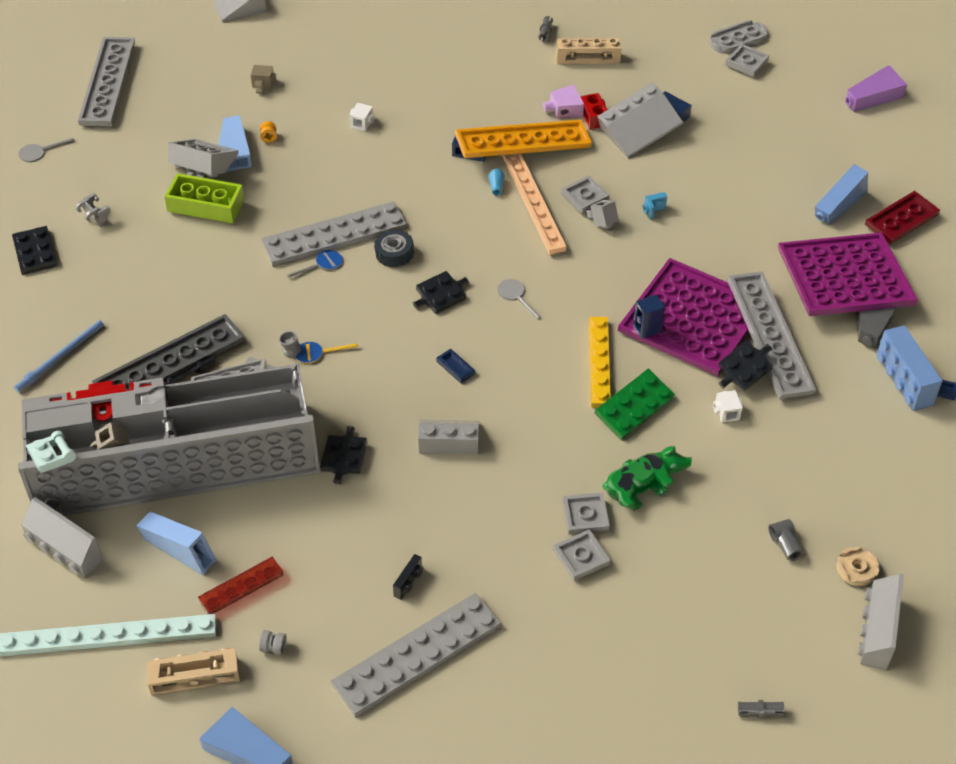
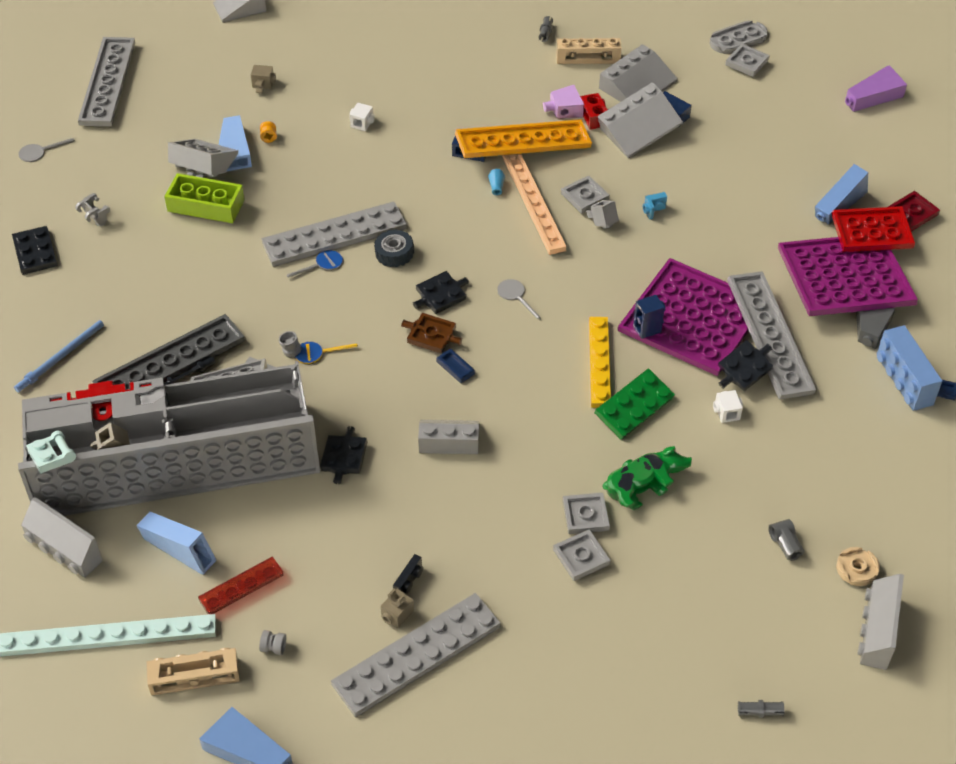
none -> dark tan brick [381,589,414,628]
none -> reddish brown plate [401,312,462,354]
none -> light grey slope [599,44,678,102]
none -> red plate [832,206,915,252]

